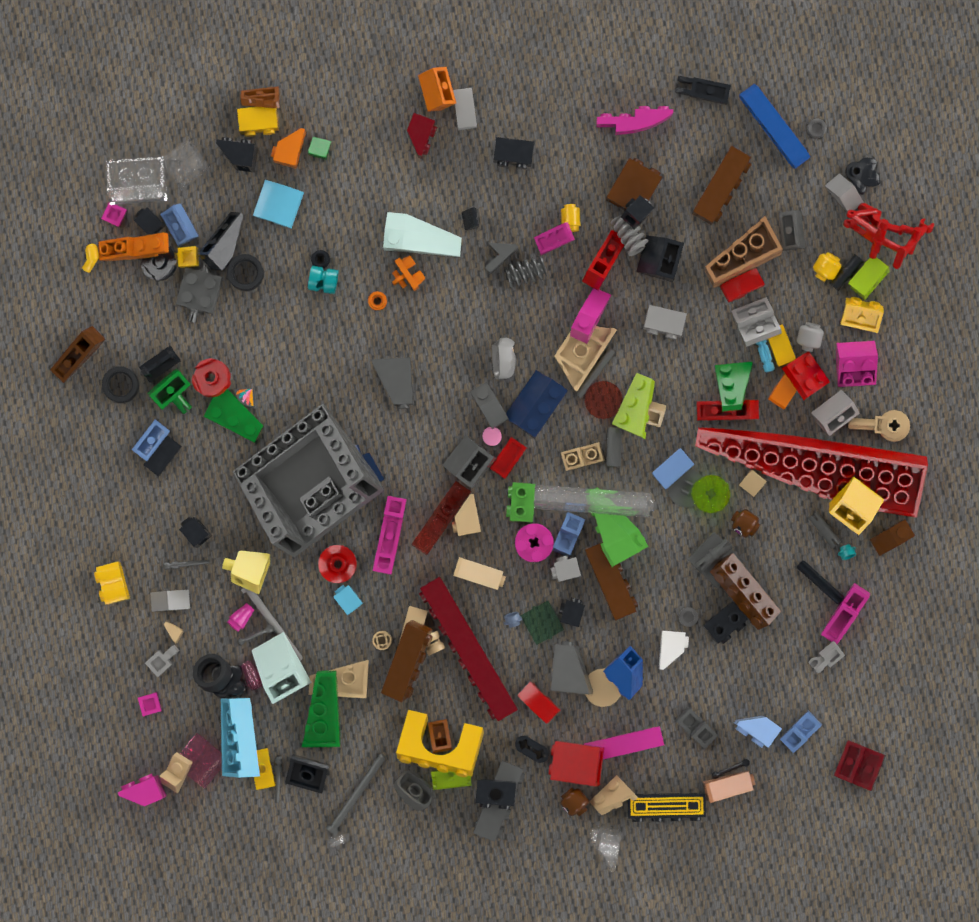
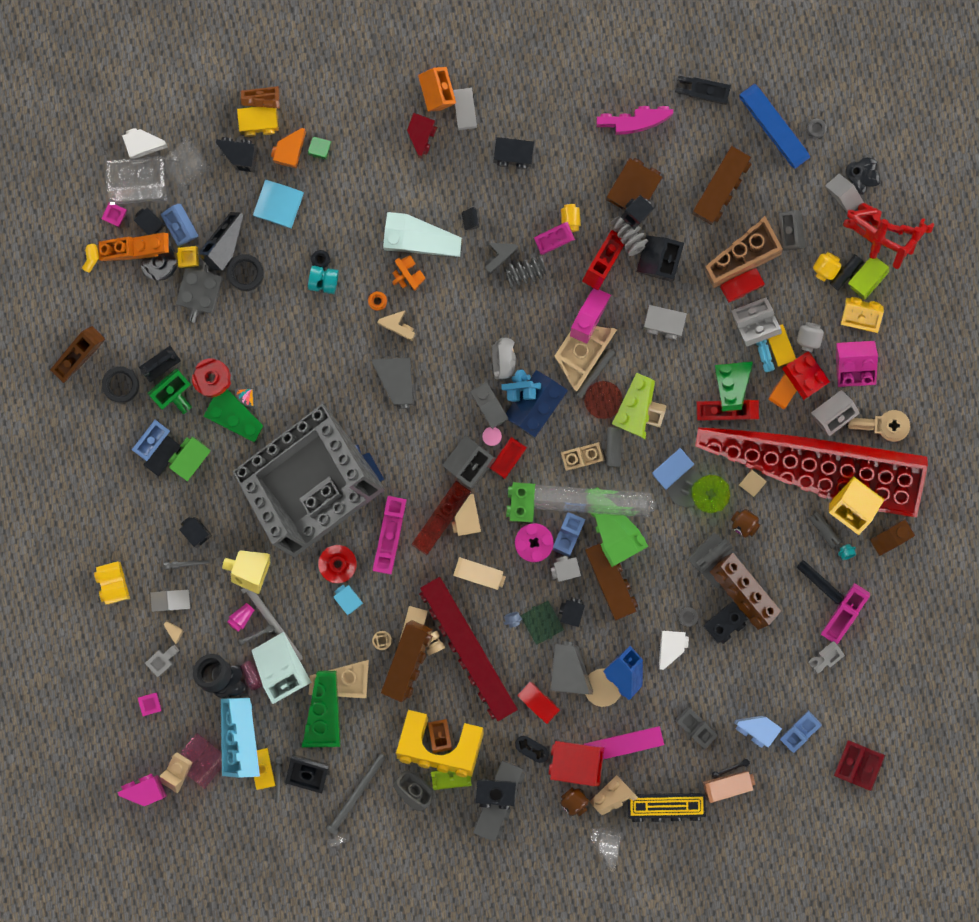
none -> white slope [122,128,168,160]
none -> bright green brick [168,436,211,481]
none -> tan slope [377,311,416,341]
none -> dark azure hips [501,370,541,402]

